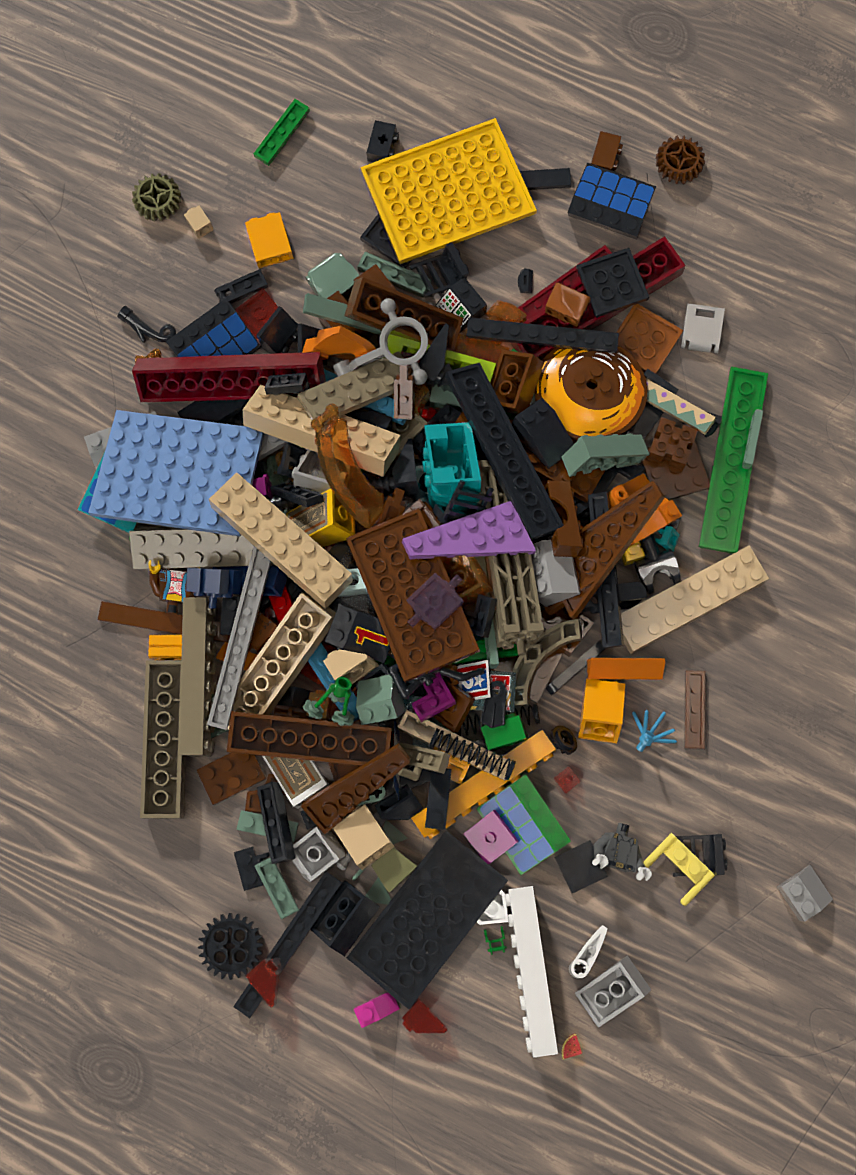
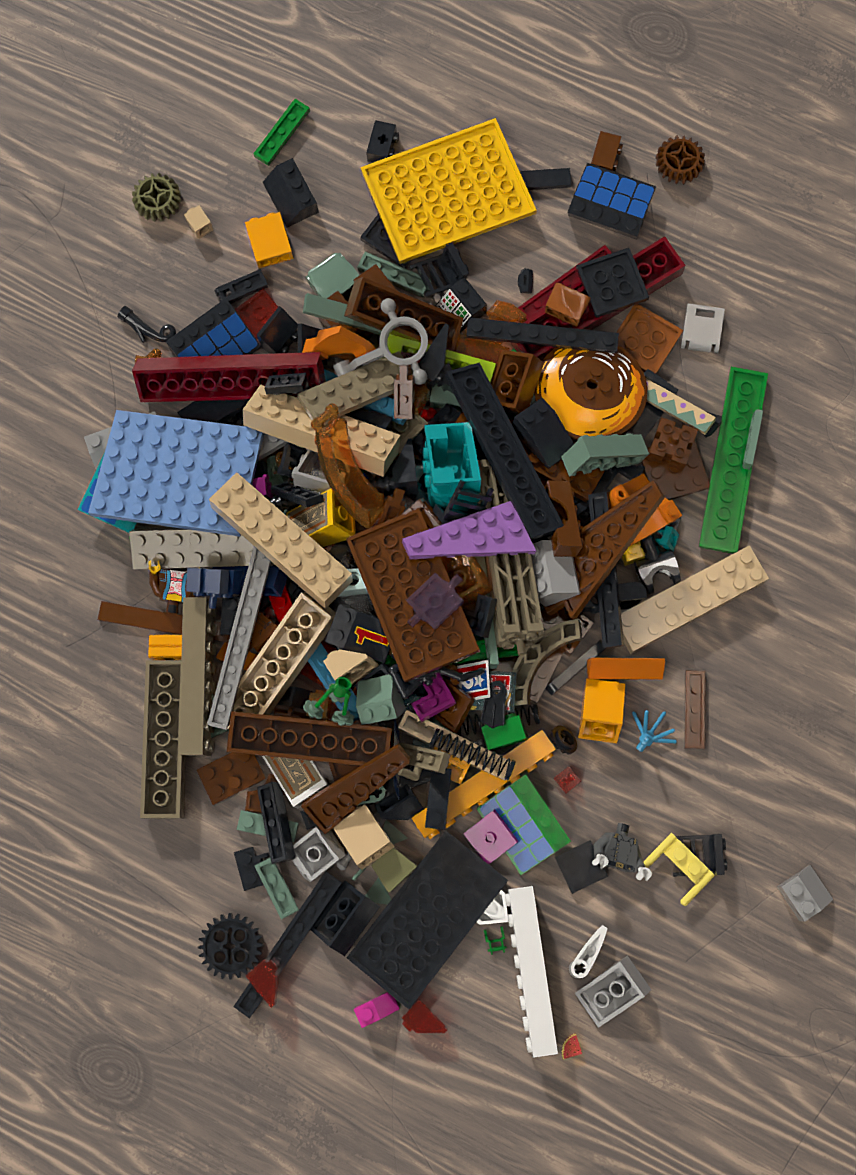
none -> black slope [263,158,319,228]

